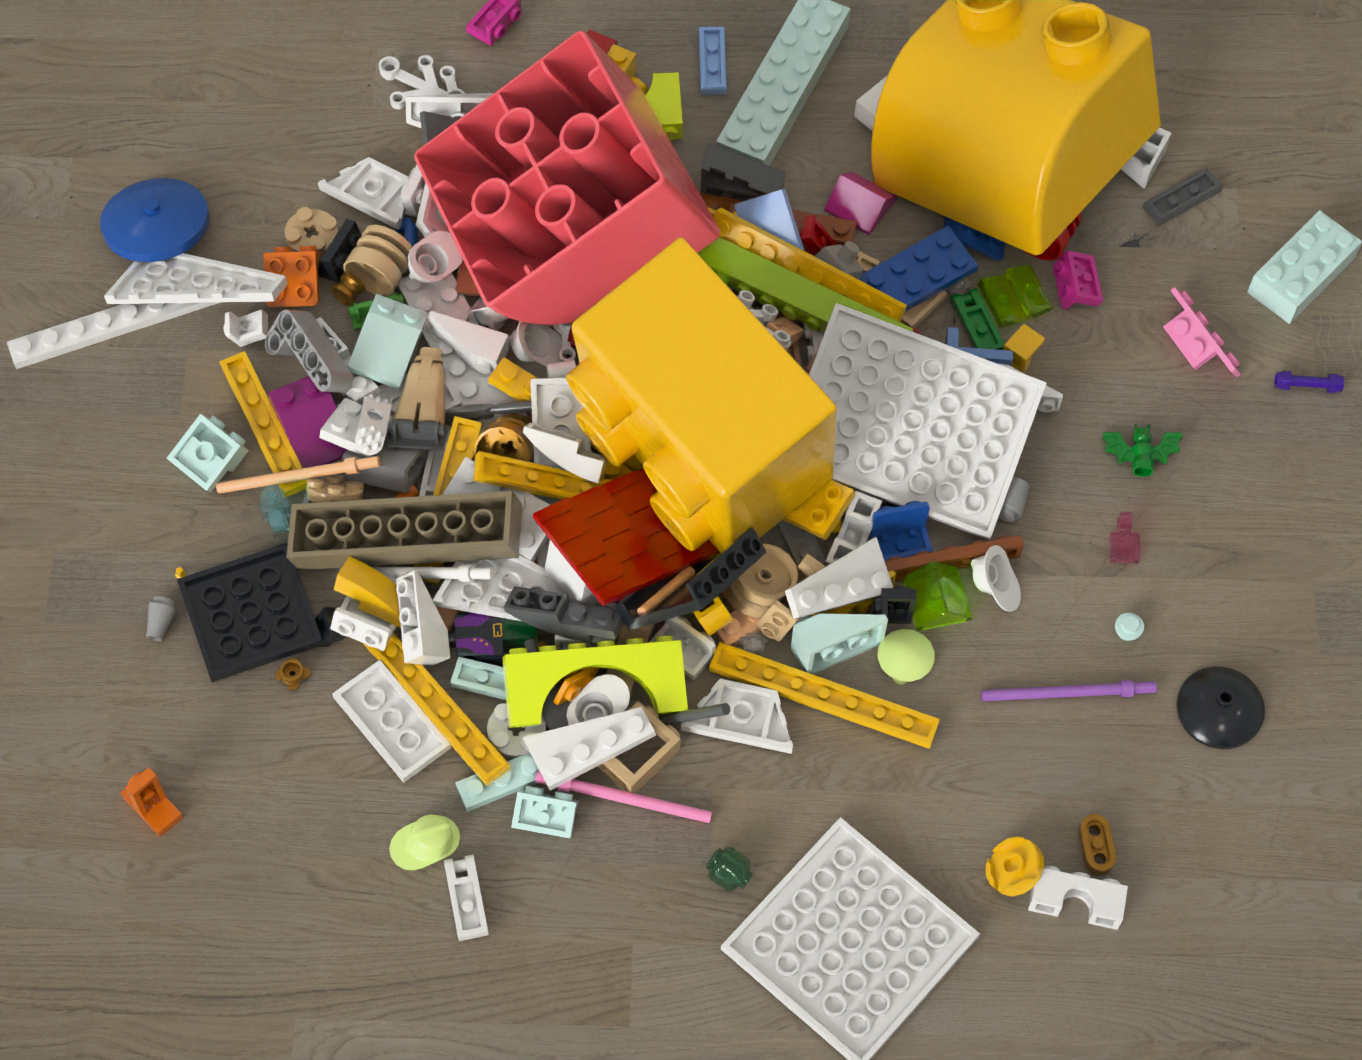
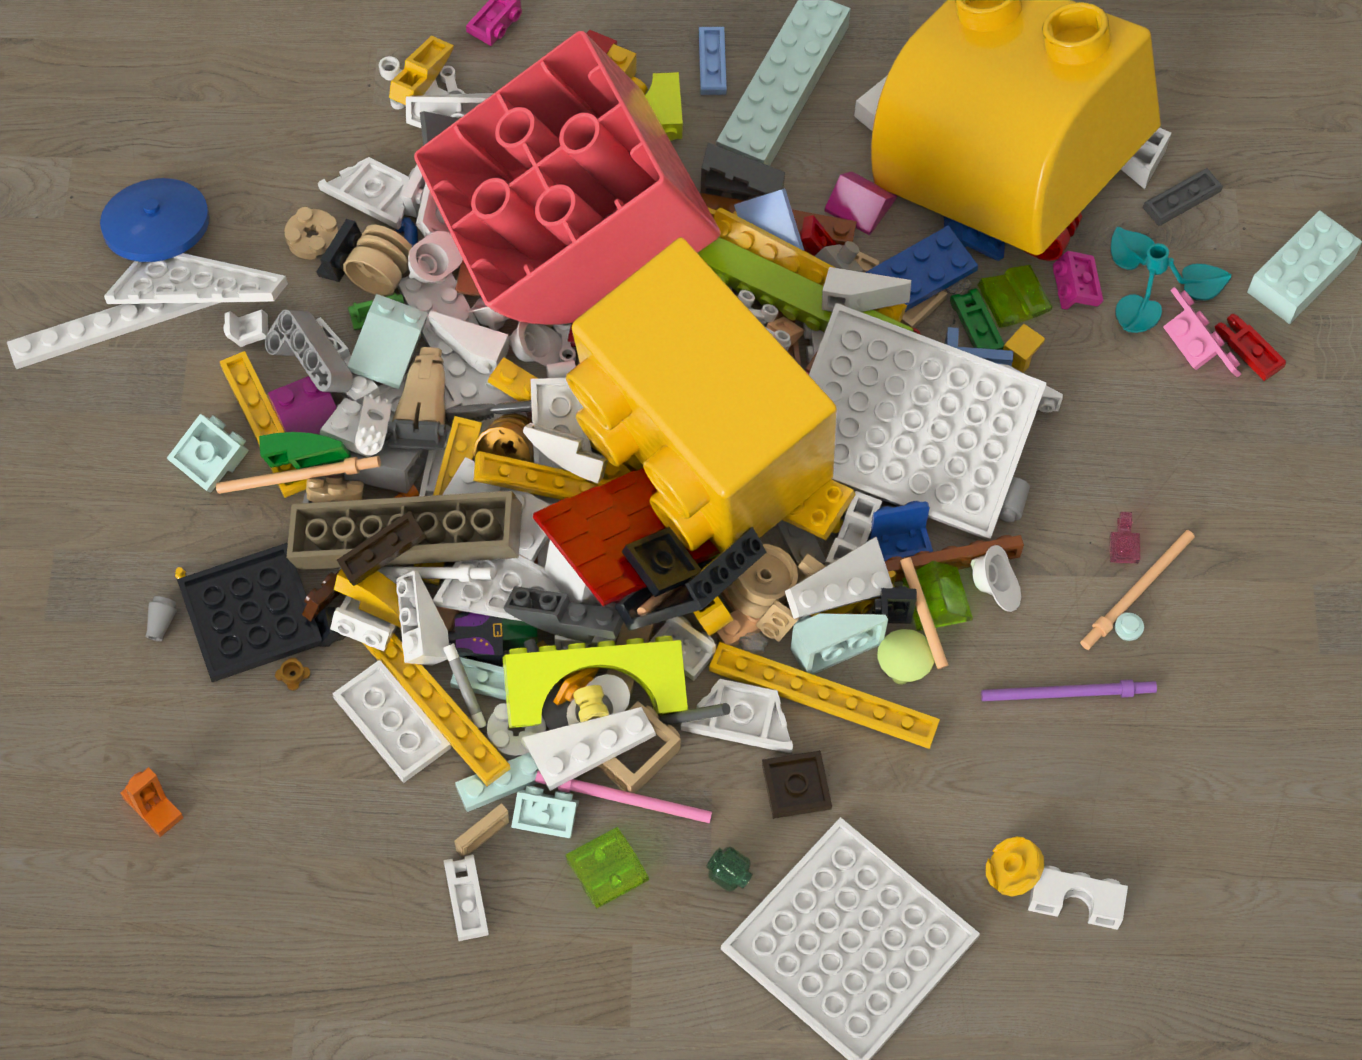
clear light blue hips [259,485,291,534] -> none
orange bracket [263,246,325,307] -> none
pearl gold wheel [330,272,365,306] -> none
yellowish green piece [389,814,460,871] -> none
pearl gold plate [1079,814,1116,875] -> none
green animal [1103,424,1182,477] -> none
black dish [1176,666,1265,749] -> none
dark purple bar [1274,371,1344,393] -> none
none -> green slope [259,432,351,469]
none -> reddish brown plate [302,569,341,621]
none -> dark brown plate [337,511,427,586]
none -> yellow slope [389,35,454,105]
none -> light grey bar [443,643,487,729]
none -> tan tile [454,803,509,858]
none -> clear neon green slope [565,827,649,909]
none -> light yellow wheel [573,685,609,722]
none -> black plate [622,527,701,597]
none -> dark brown plate [762,750,832,819]
none -> white slope [822,267,911,312]
none -> light nougat bar [900,557,949,669]
none -> light nougat bar [1080,530,1195,650]
none -> teal plant [1111,226,1231,333]
none -> red hinge [1214,313,1286,381]

